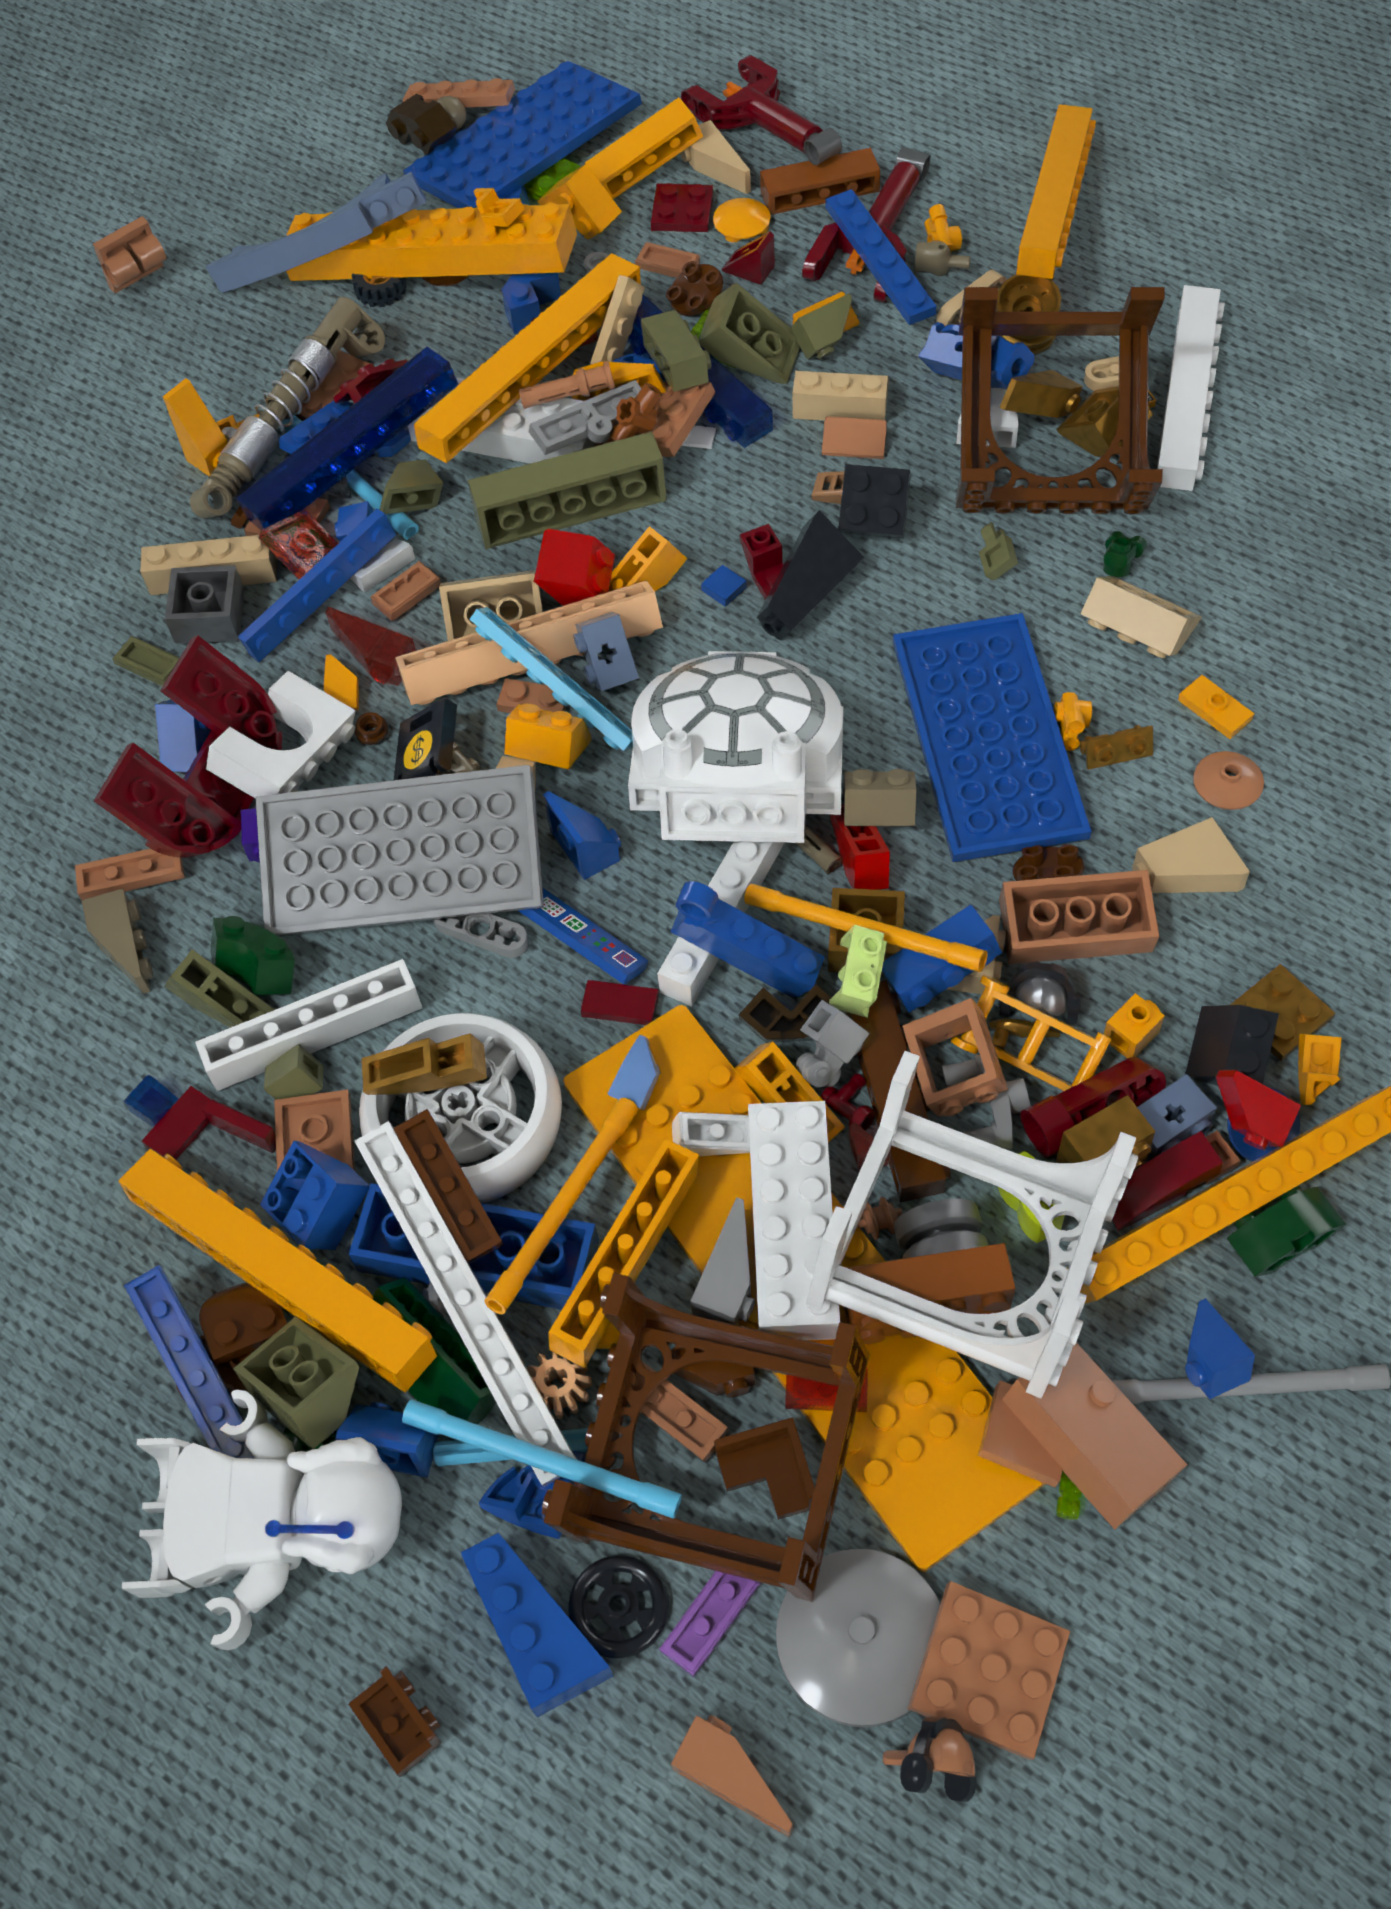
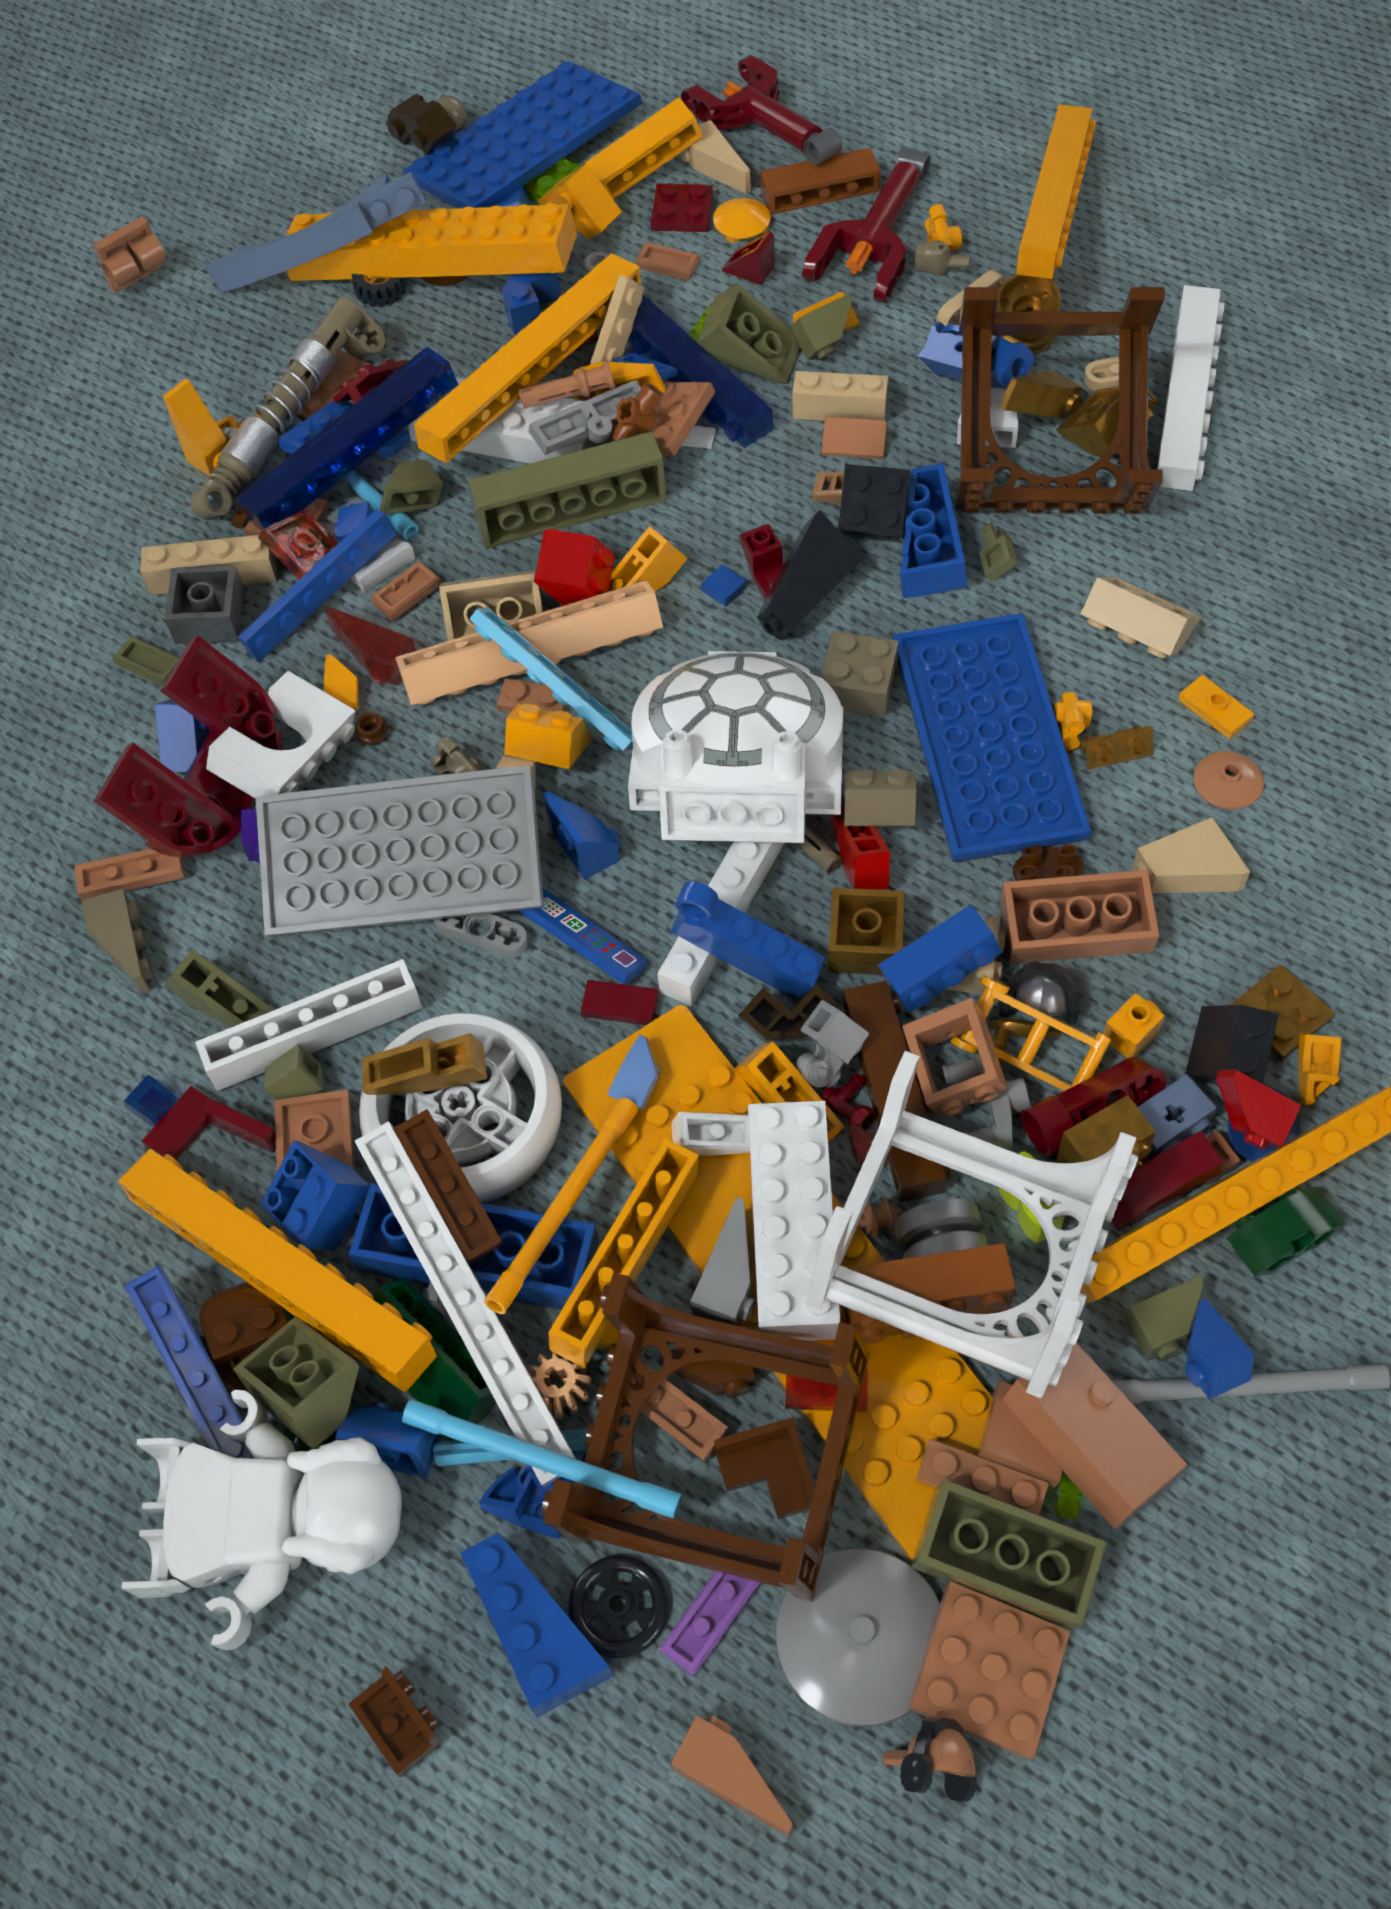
dark green brick [210,916,295,995] -> none
clear blue hinge [264,1520,355,1539] -> none
black container [393,697,457,781] -> none
nougat plate [403,78,515,107] -> none
light orange slope [474,188,525,227] -> none
sand blue brick [573,612,639,691] -> none
olive brick [641,310,711,392] -> none
reddish brown dish [666,261,723,316] -> none
light orange piece [744,883,987,972] -> none
blue plate [825,189,937,325] -> none
yellowish green window [829,925,887,1018] -> none
dark green plate [1103,531,1147,577] -> none
none -> dark tan brick [821,631,898,717]
none -> blue wedge [900,463,968,598]
none -> olive brick [911,1479,1106,1630]
none -> nougat plate [916,1439,1049,1516]
none -> olive slope [1124,1276,1204,1361]

